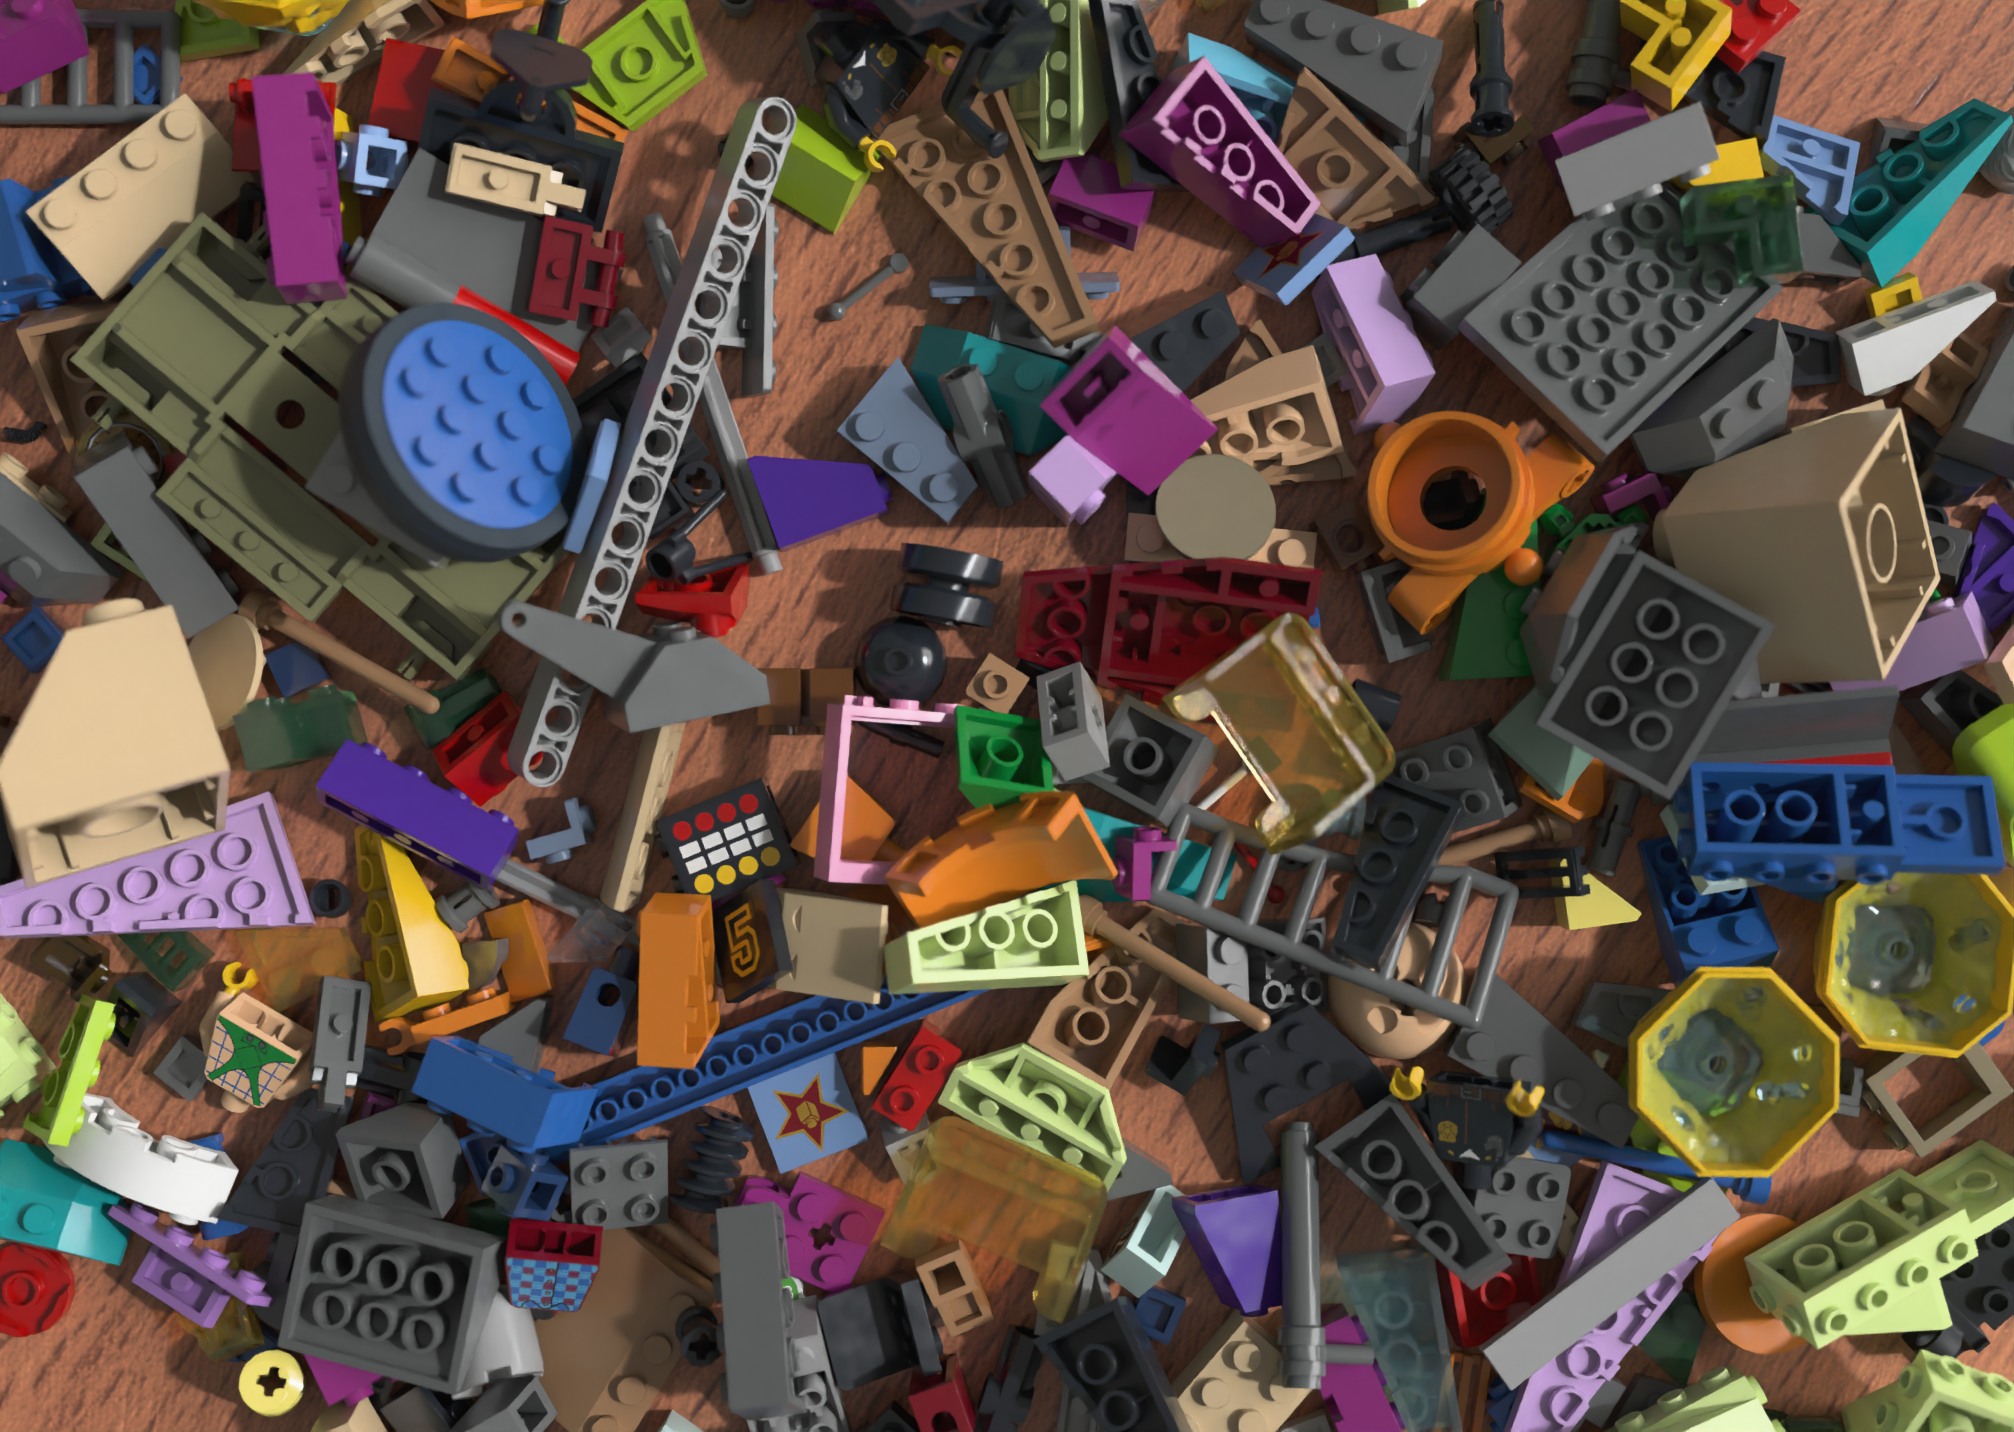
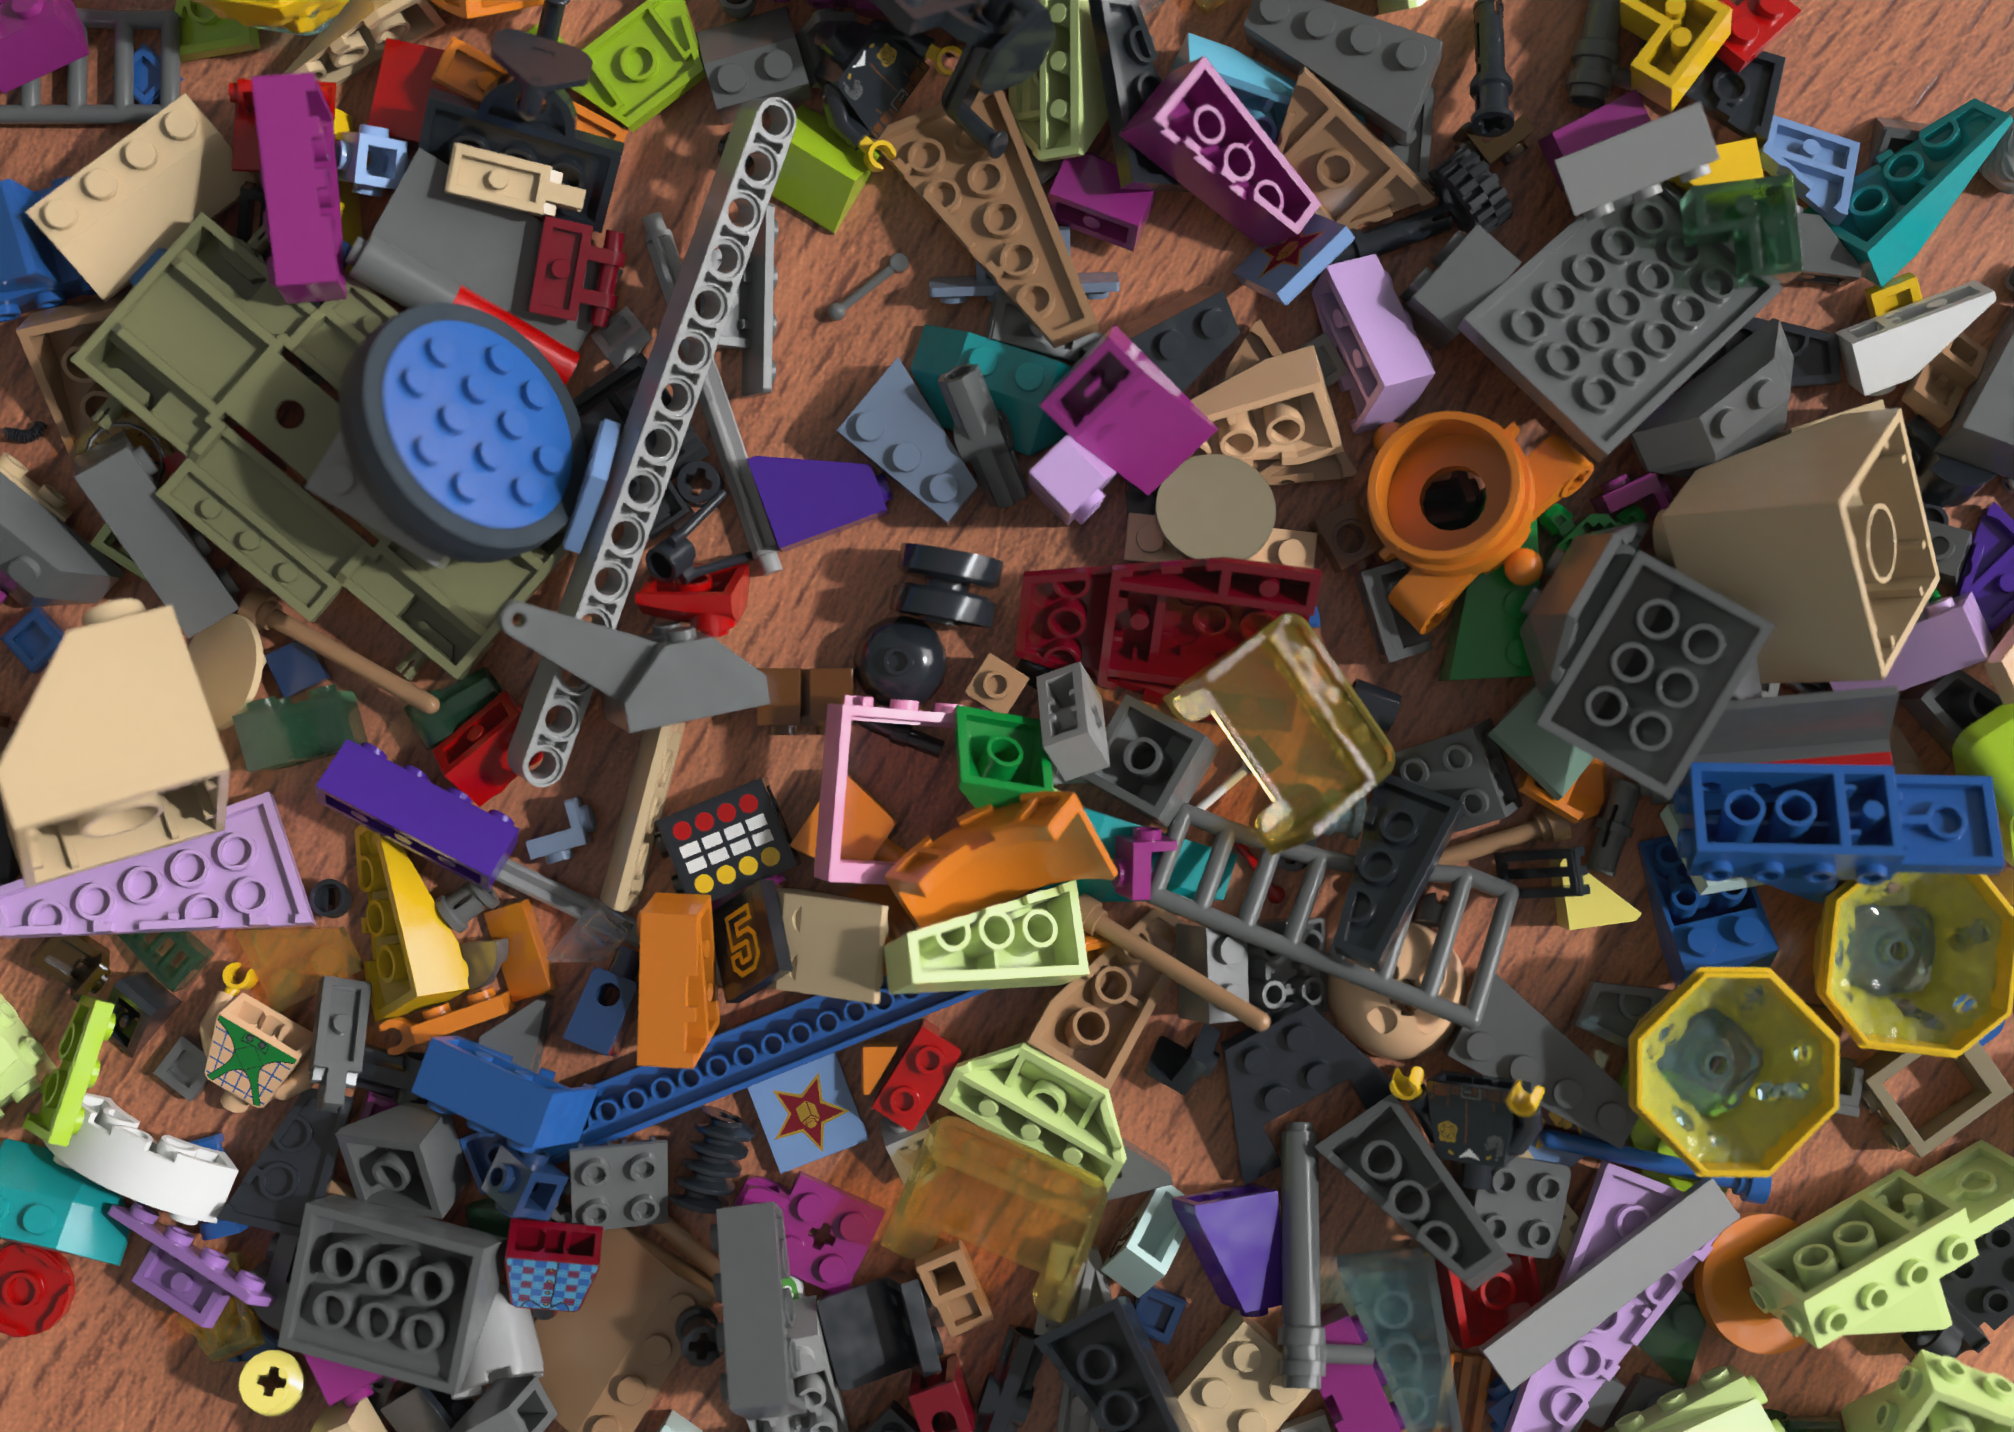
none -> dark grey slope [696,6,814,125]

